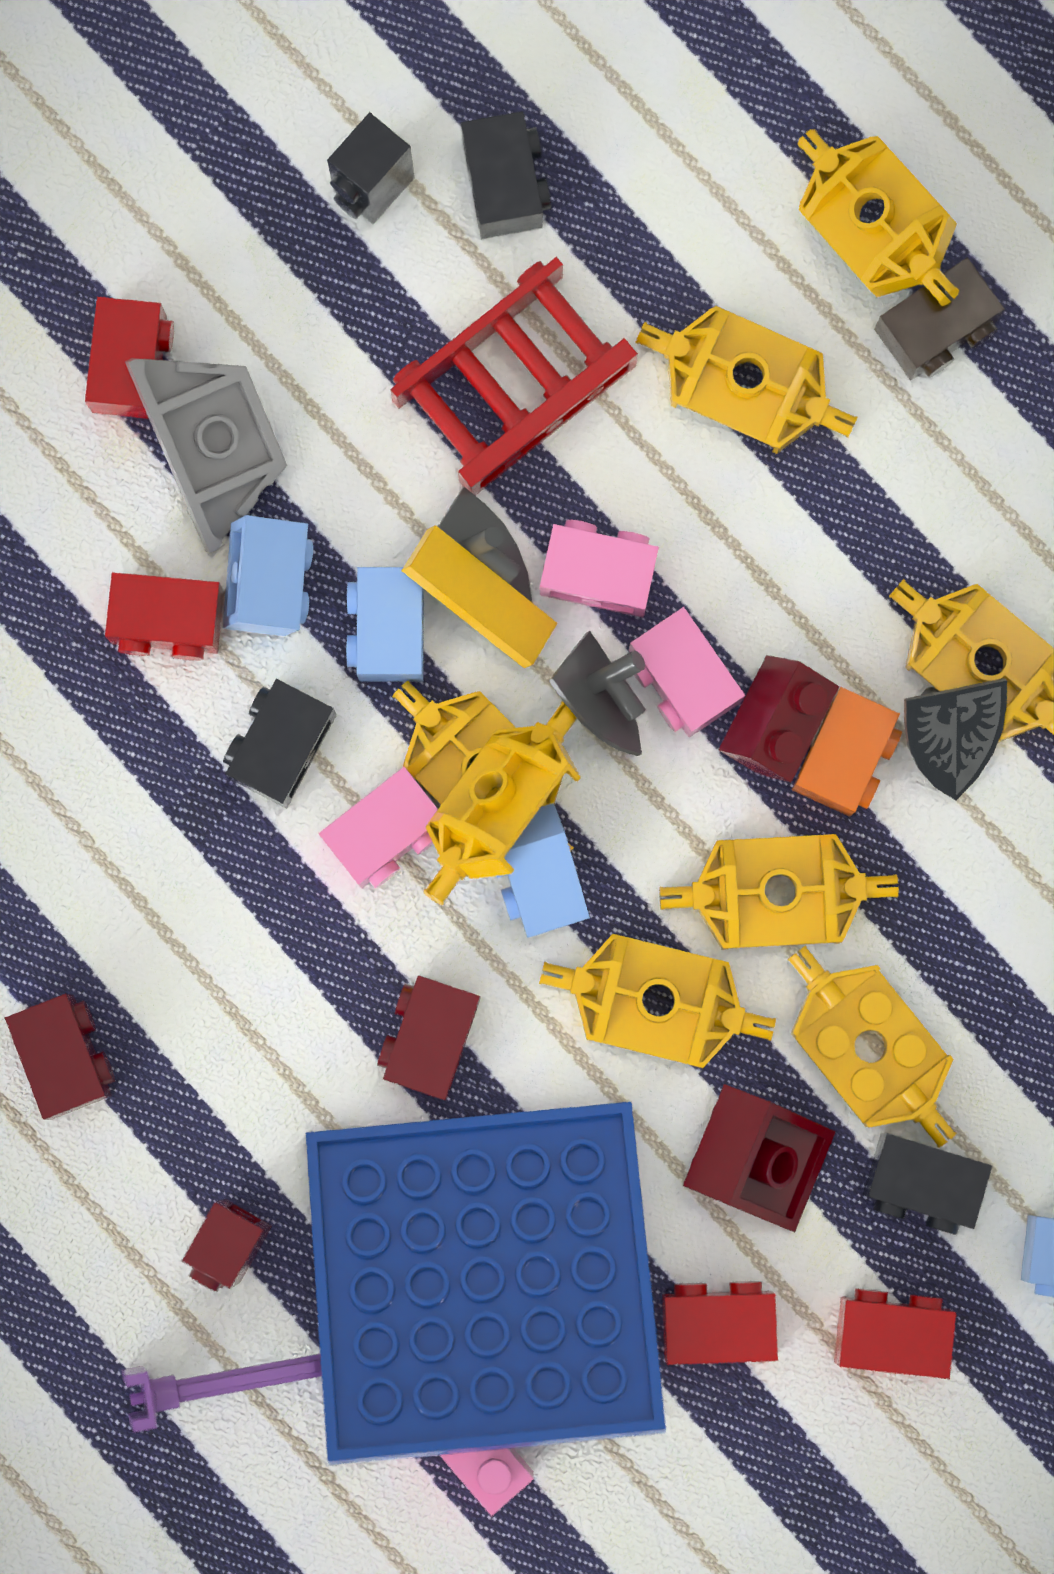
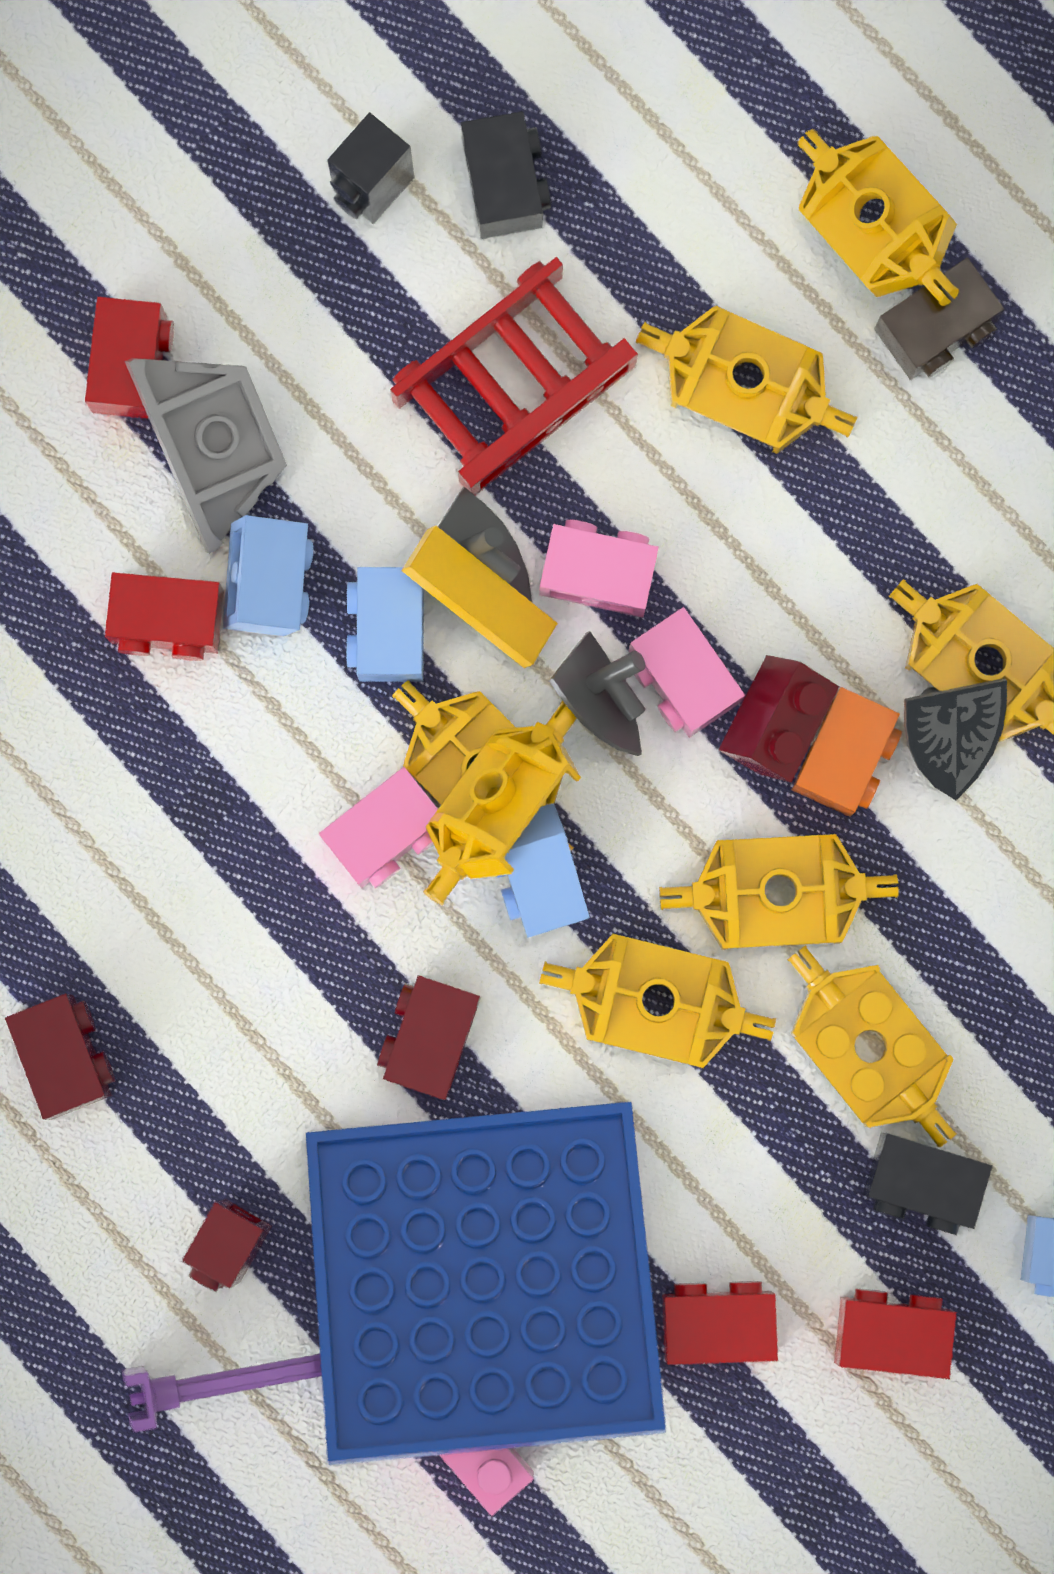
black brick [223,678,337,809] -> none
dark red slope [683,1084,835,1233] -> none

